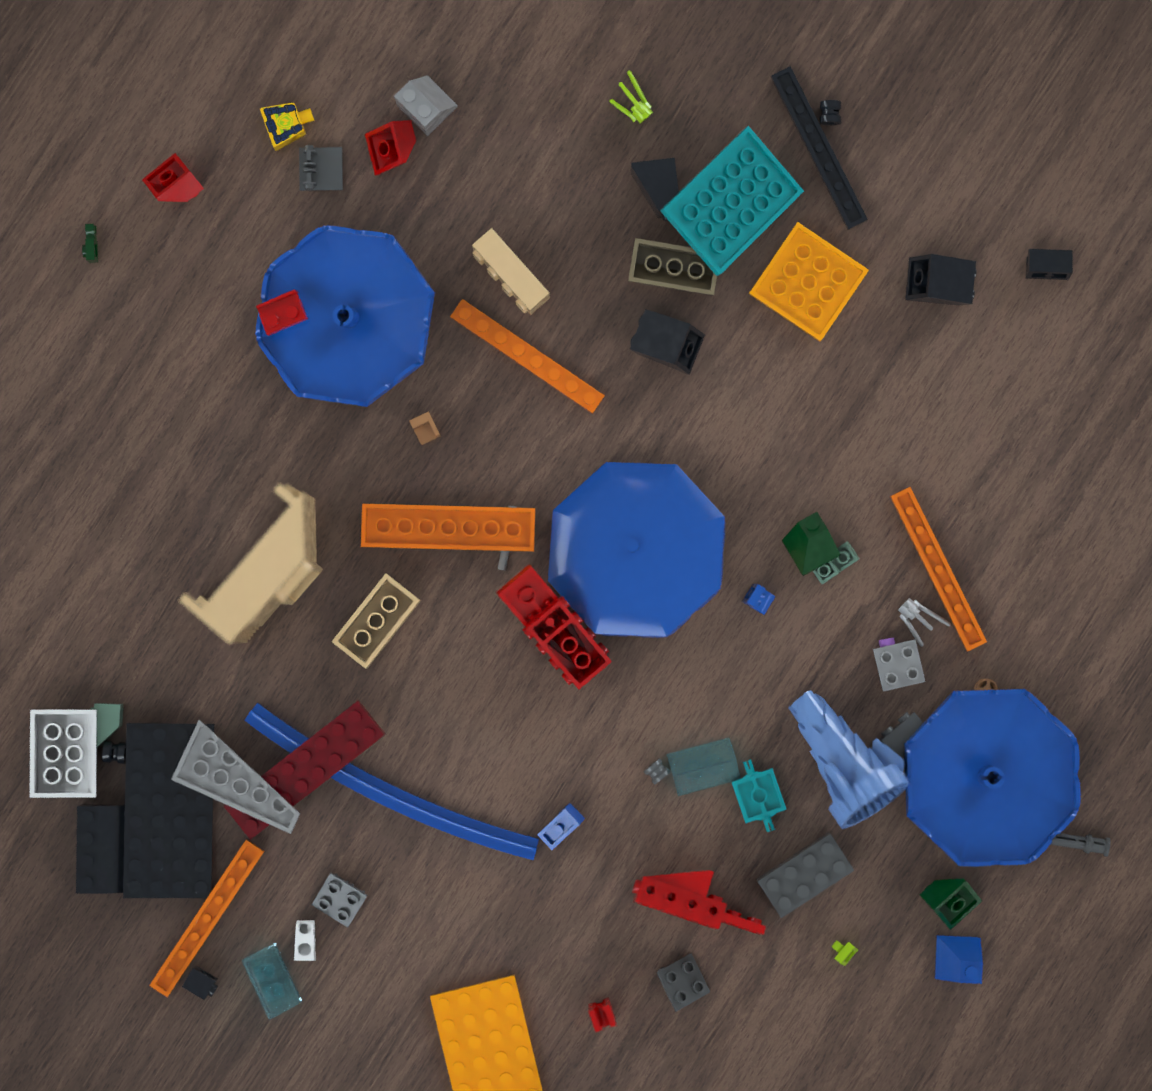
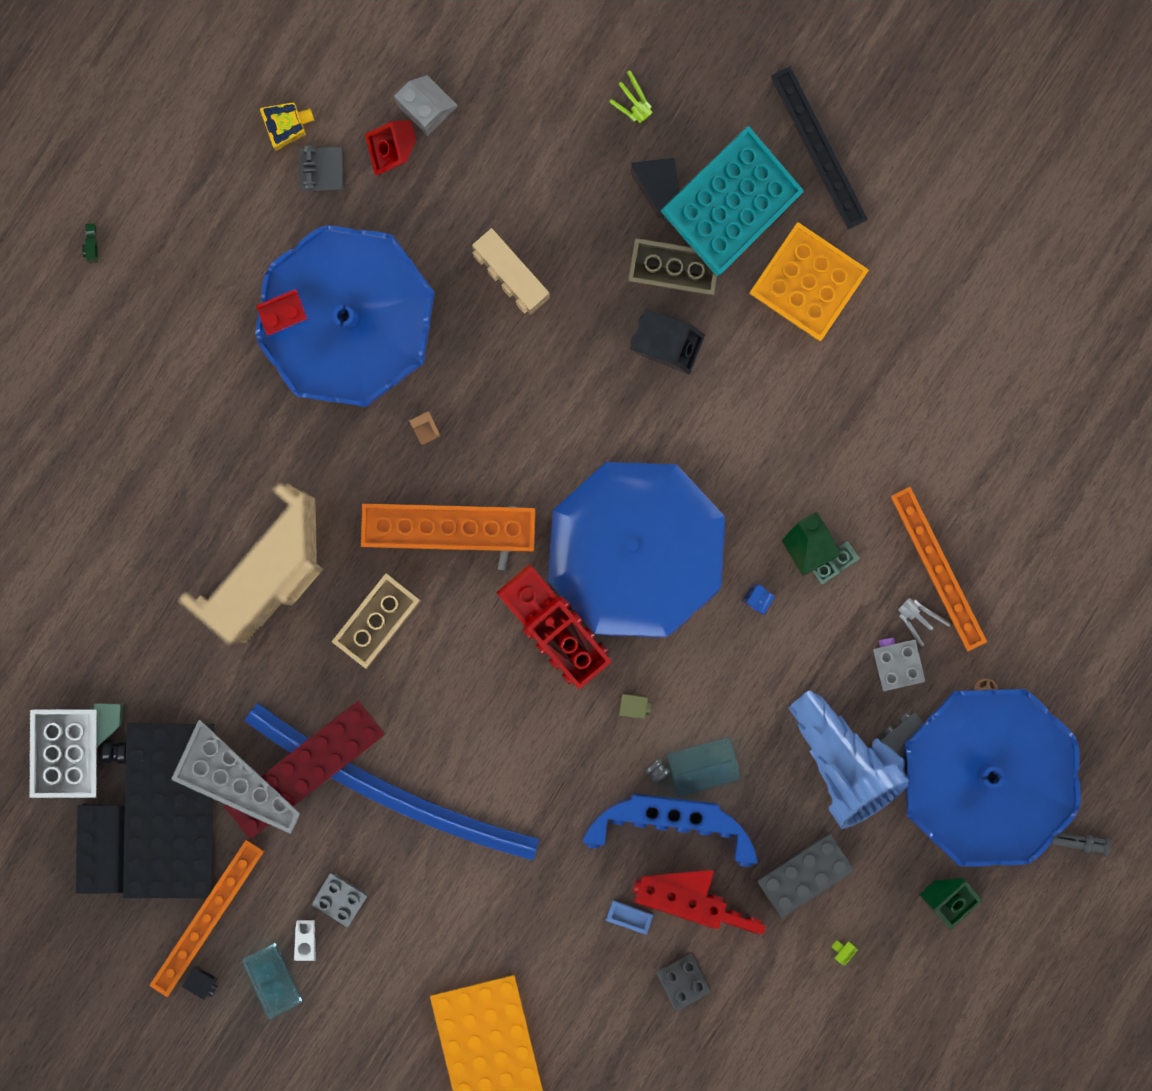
red slope [142,153,204,202] -> none
orange plate [450,299,605,414] -> none
plate [537,803,585,850] -> none
red piece [588,997,616,1033] -> none
teal plate [731,759,787,832] -> none
black wheel [820,100,841,125] -> none
black slope [905,254,977,306] -> none
blue slope [935,935,983,984] -> none
black hinge [1026,249,1073,280] -> none
none -> blue slope [582,793,757,867]
none -> medium blue tile [606,900,654,935]
none -> olive brick [619,694,651,719]

